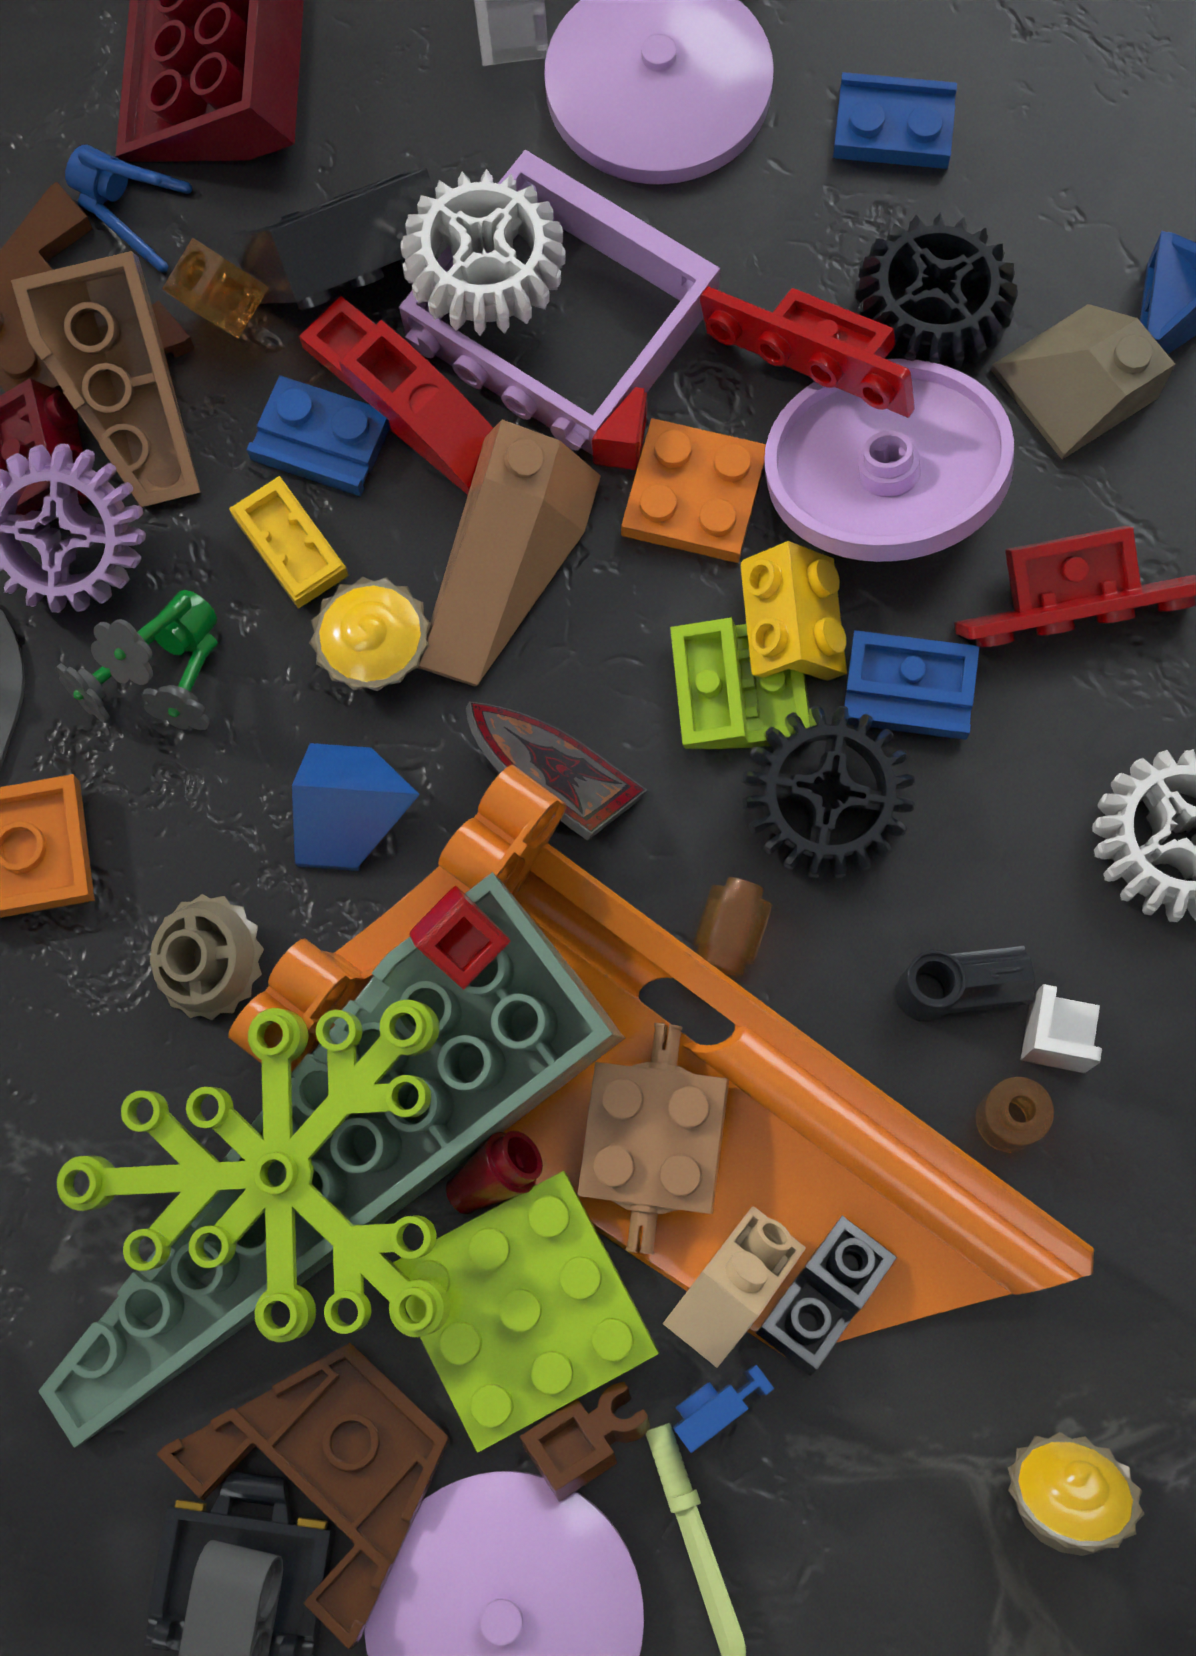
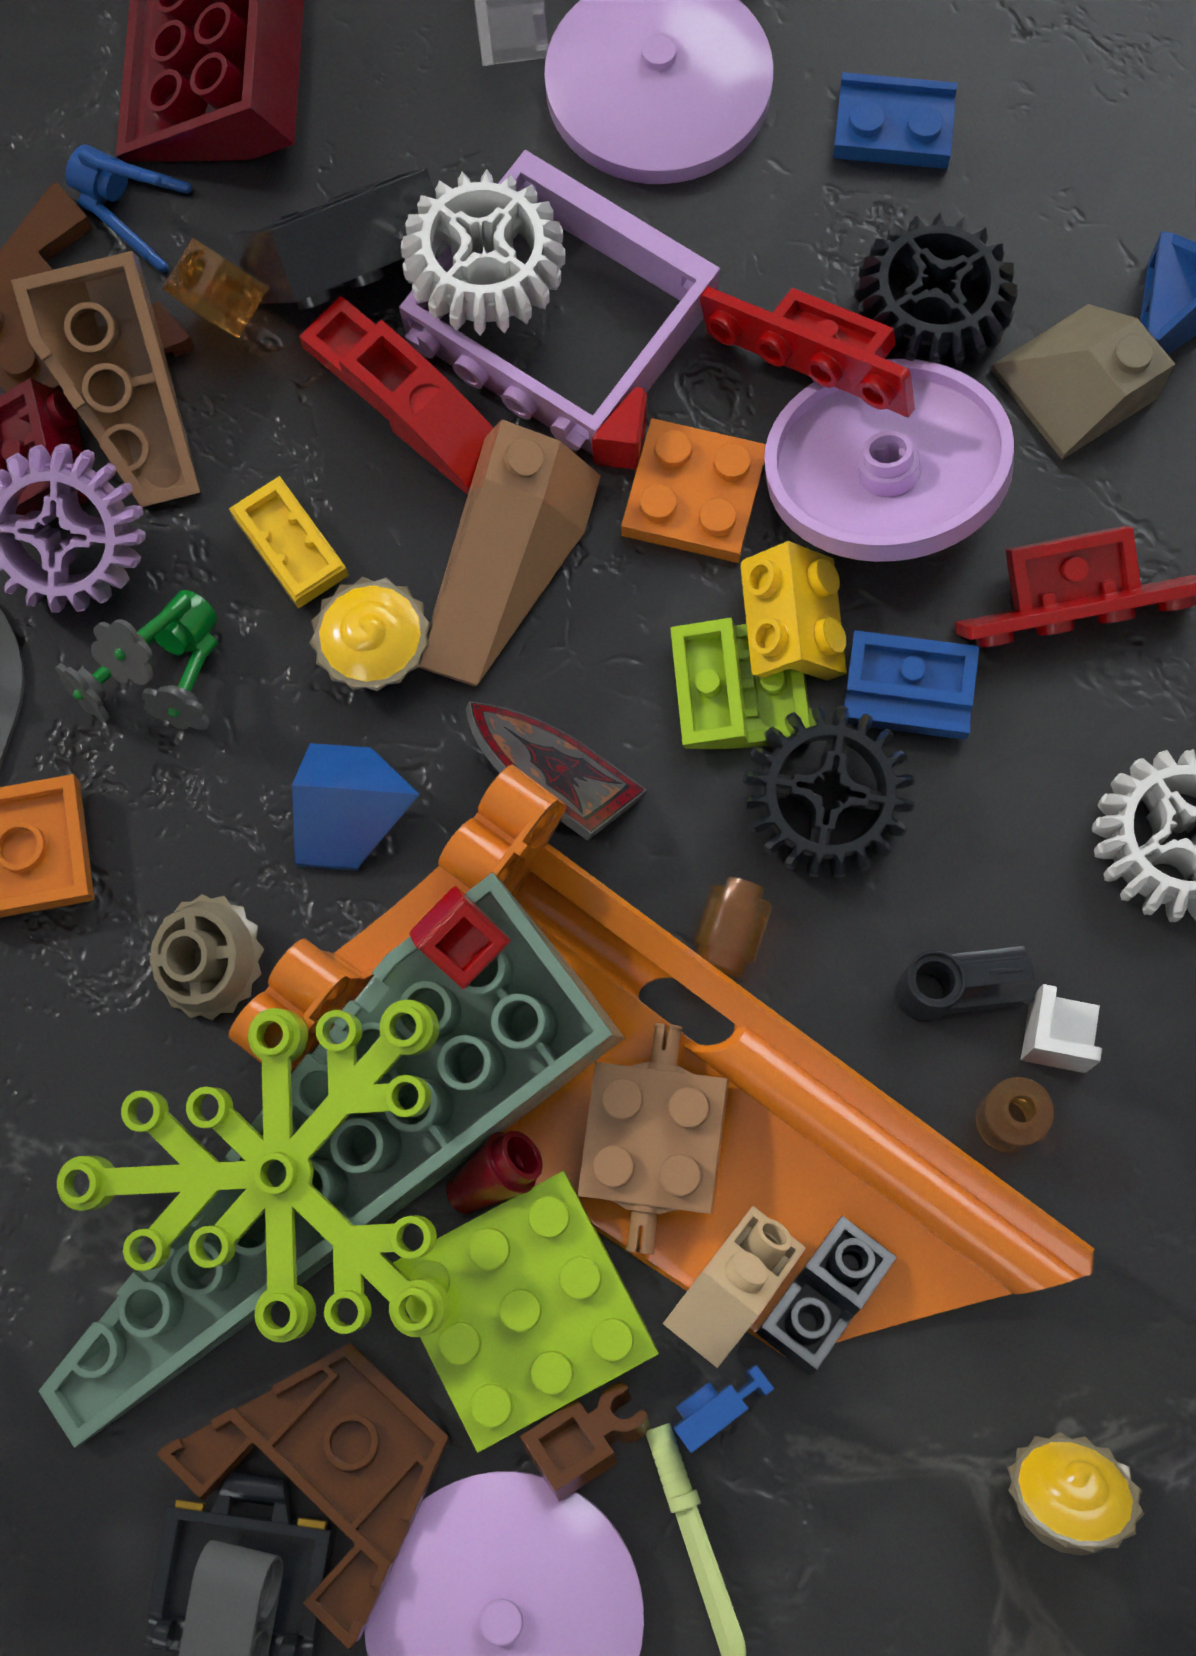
blue plate [246,375,391,496] -> none

